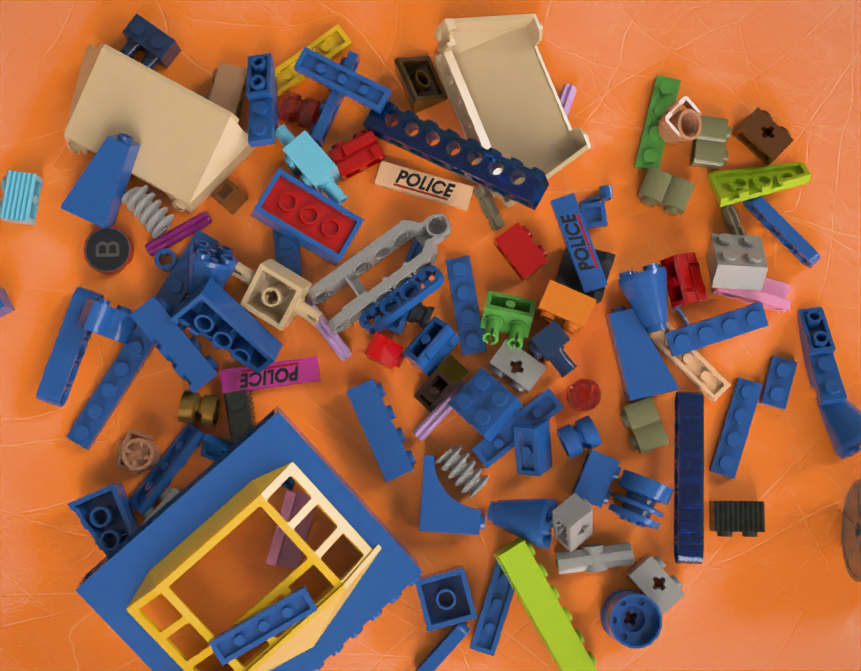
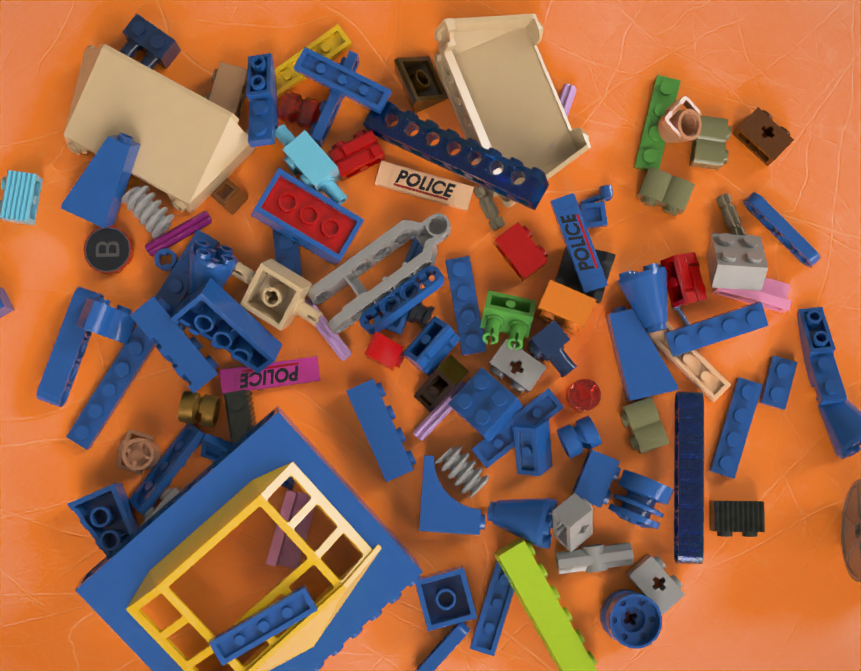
lime wing [707,161,811,207] -> none

